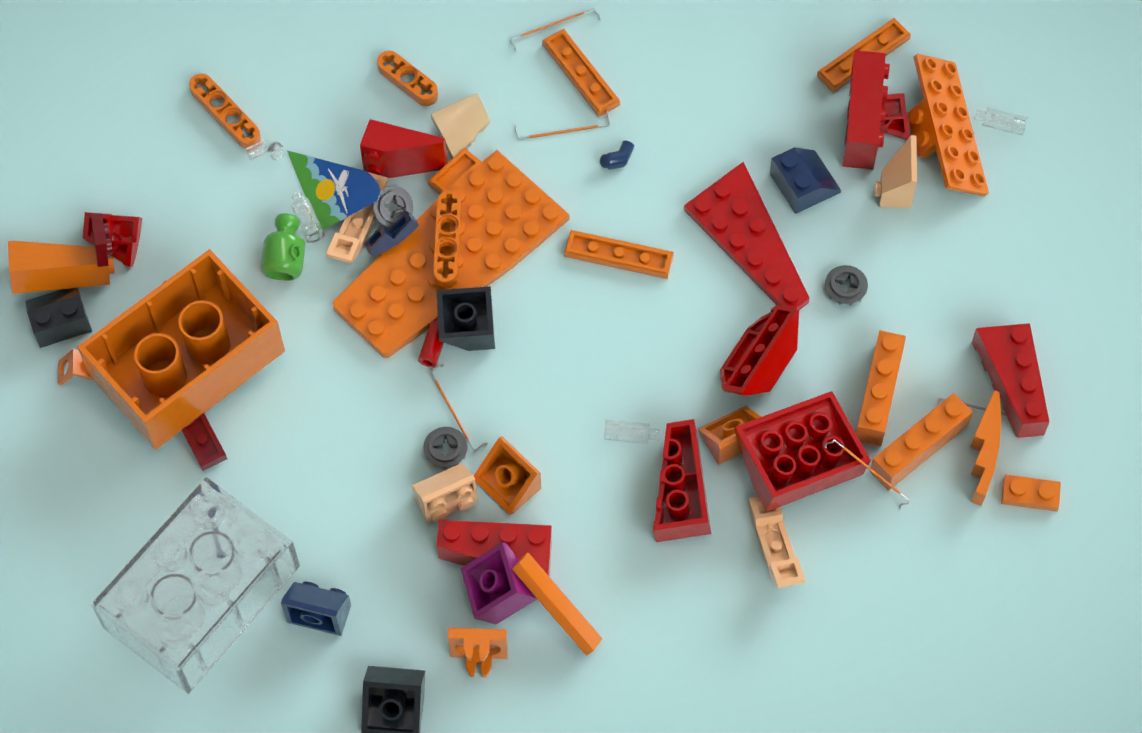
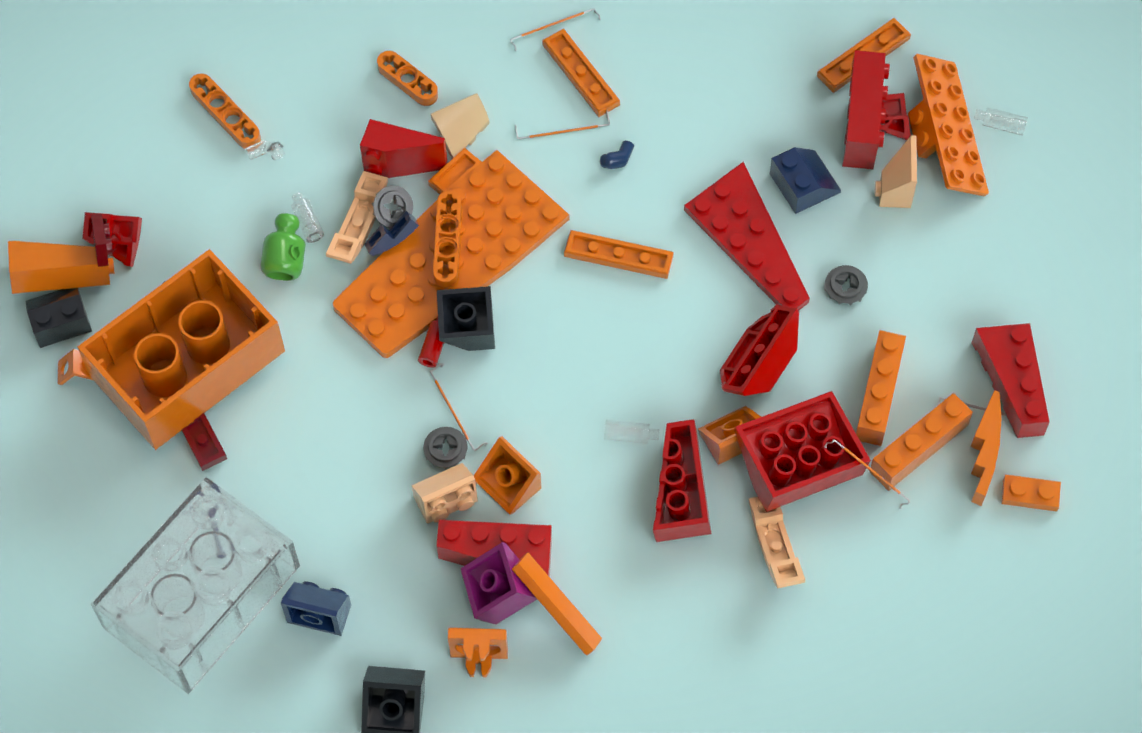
sticker [287,150,380,232] -> none

